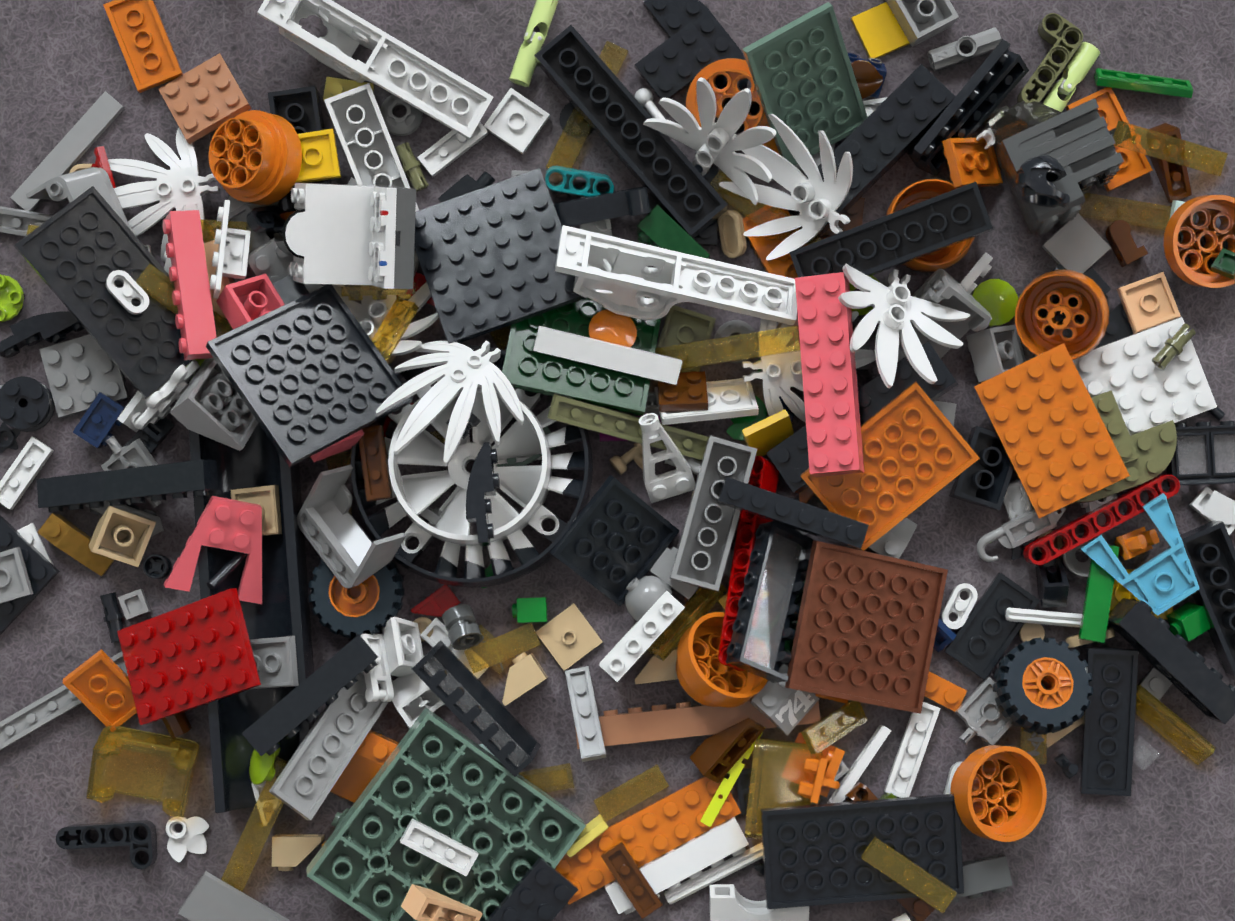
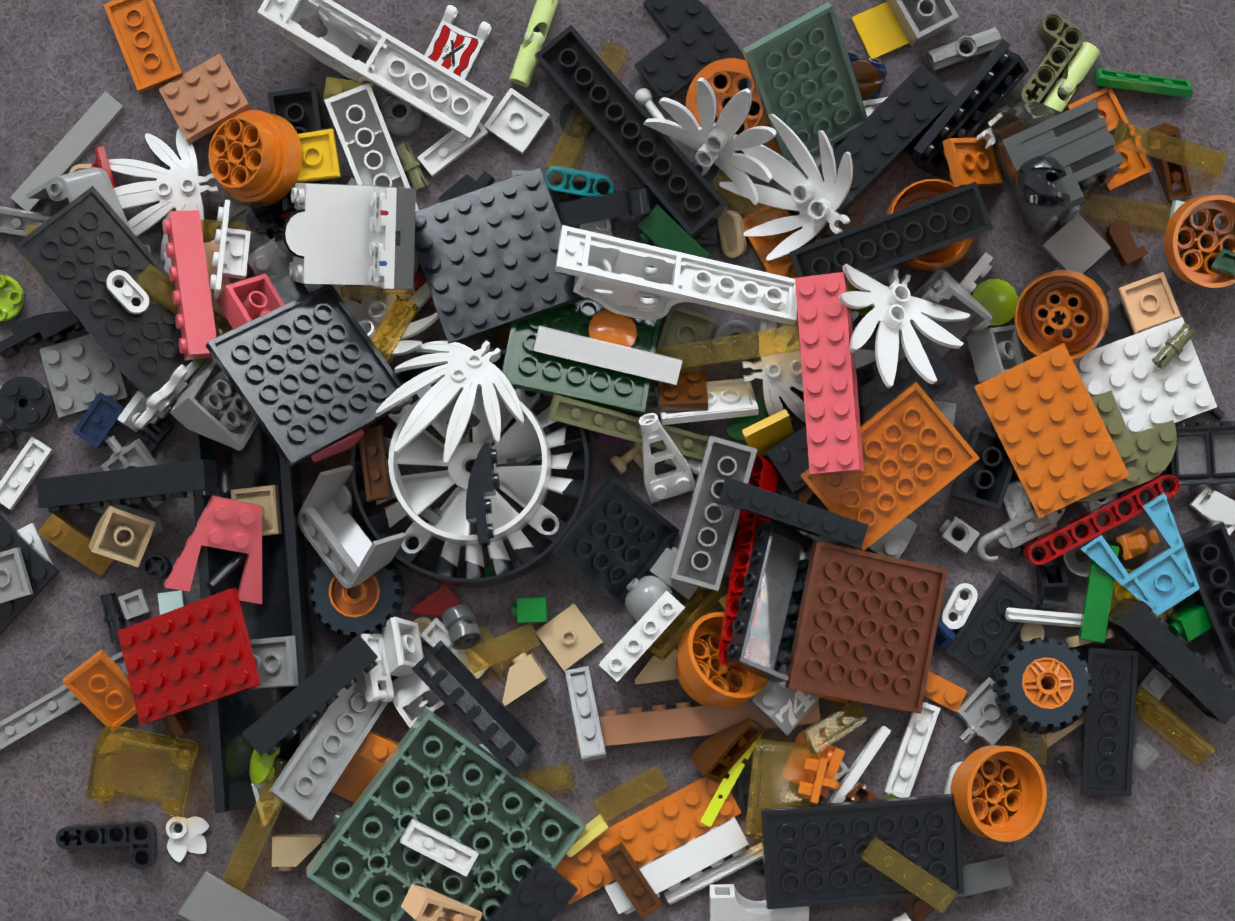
none -> light aqua tile [158,590,185,615]
none -> flag [424,5,492,80]
none -> light grey brick [939,517,980,554]

